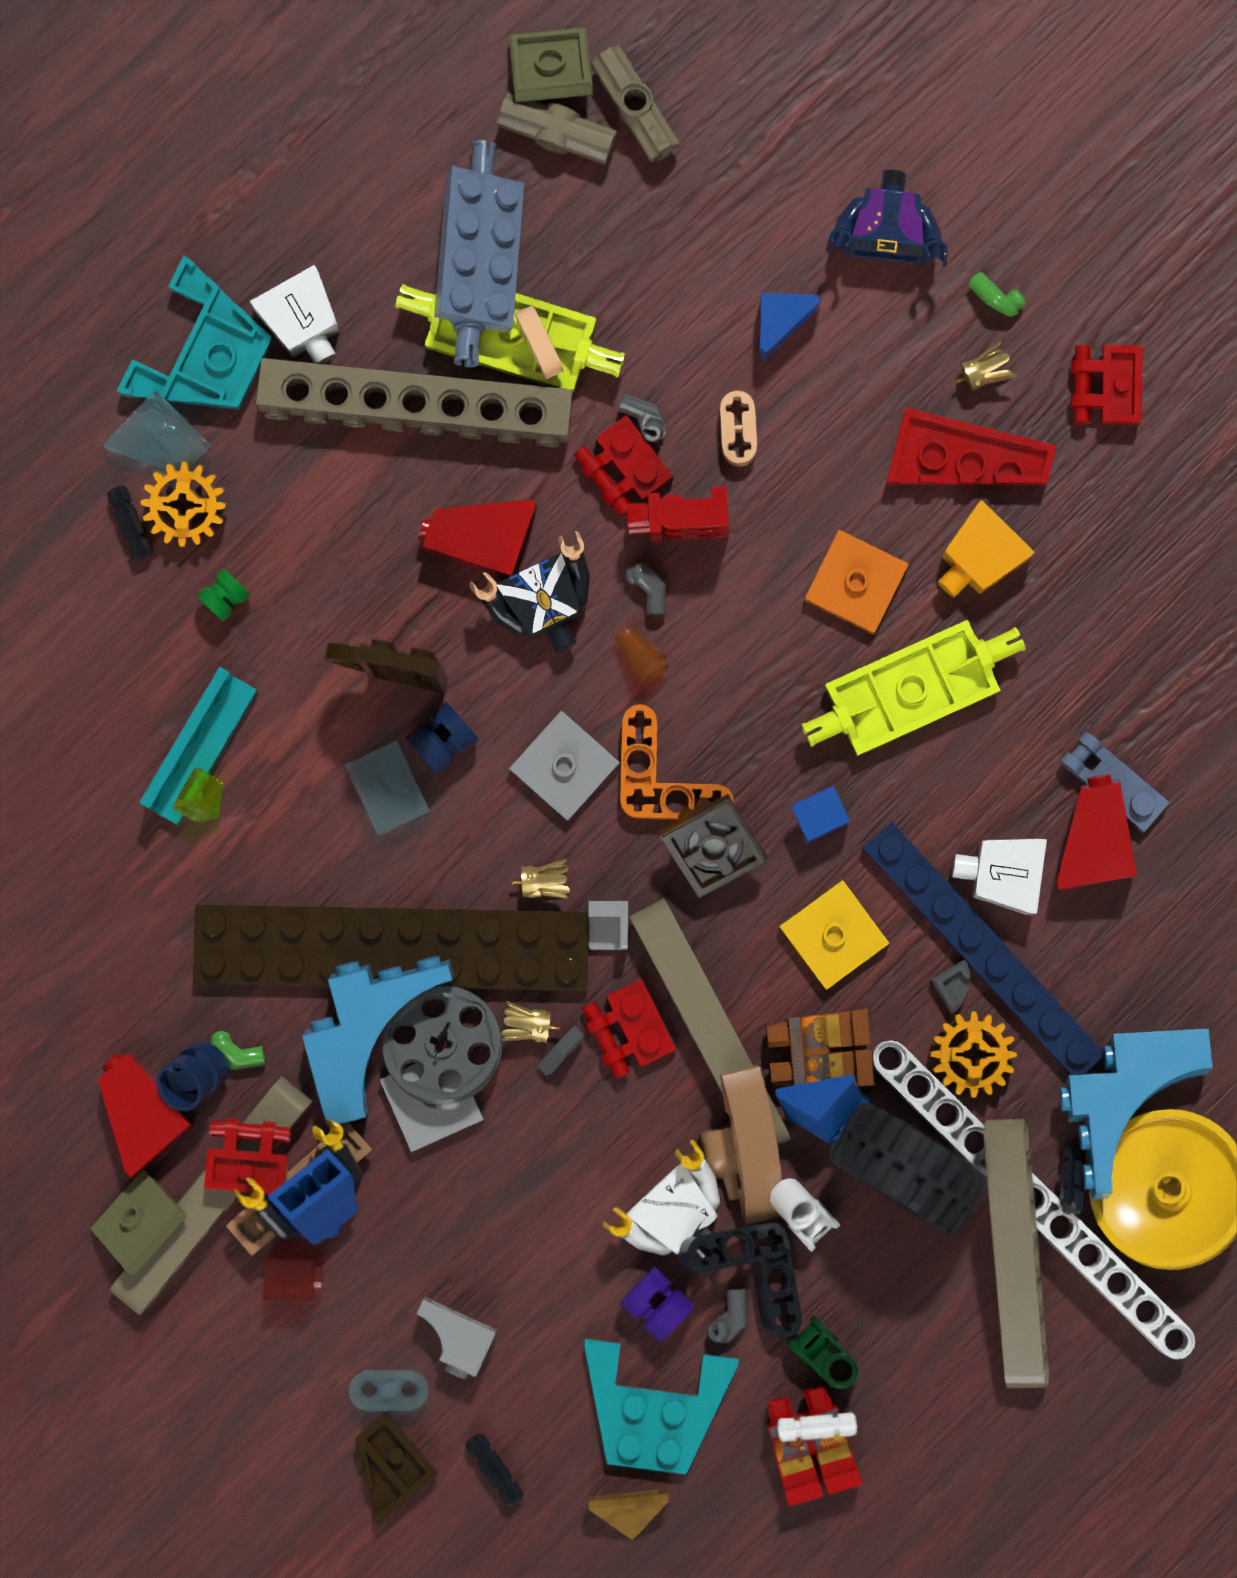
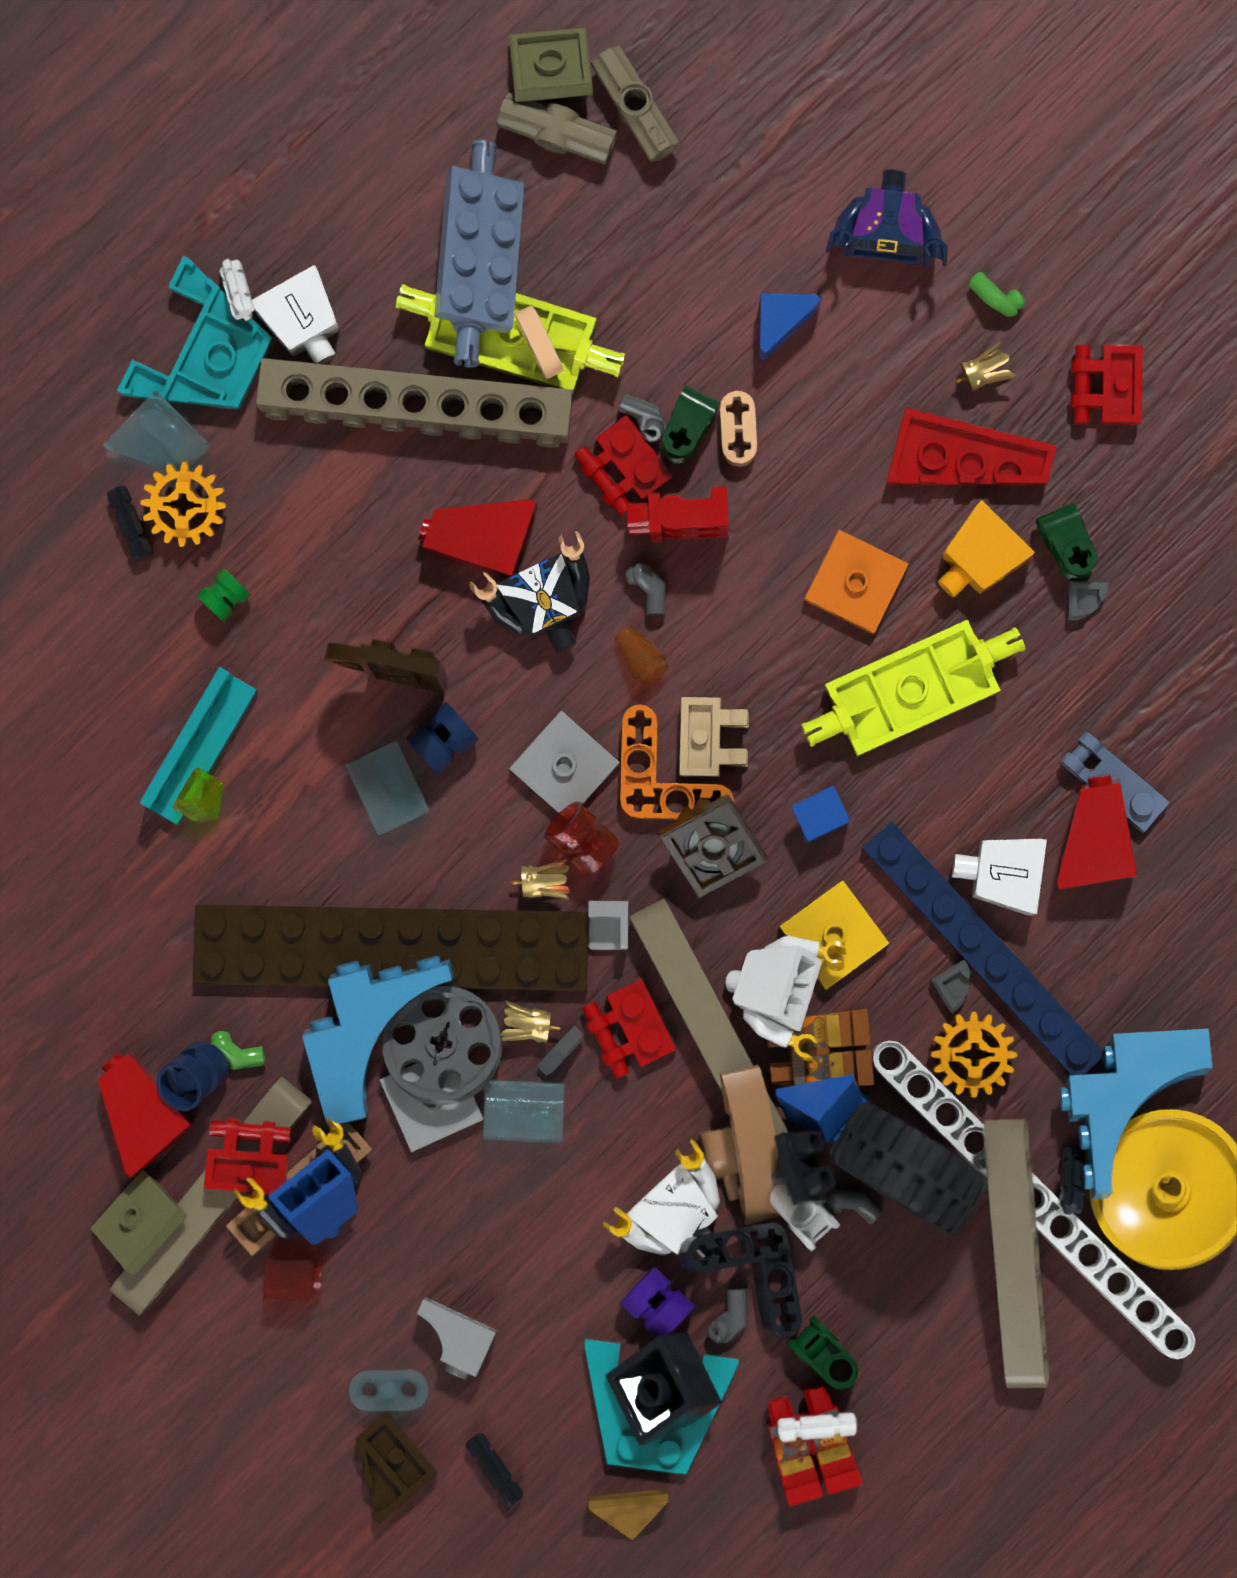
none -> white axle [220,259,255,321]
none -> clear light blue plate [482,1080,565,1143]
none -> clear red wheel [544,801,619,876]
none -> black slope [605,1332,723,1446]
none -> dark green piece [661,385,721,465]
none -> tan plate [680,697,749,777]
none -> white torso [726,936,846,1061]
none -> black hips [771,1131,836,1205]
none -> dark grey arm [824,1187,884,1225]
none -> dark green piece [1035,502,1098,581]
none -> dark grey tile [1067,581,1109,621]

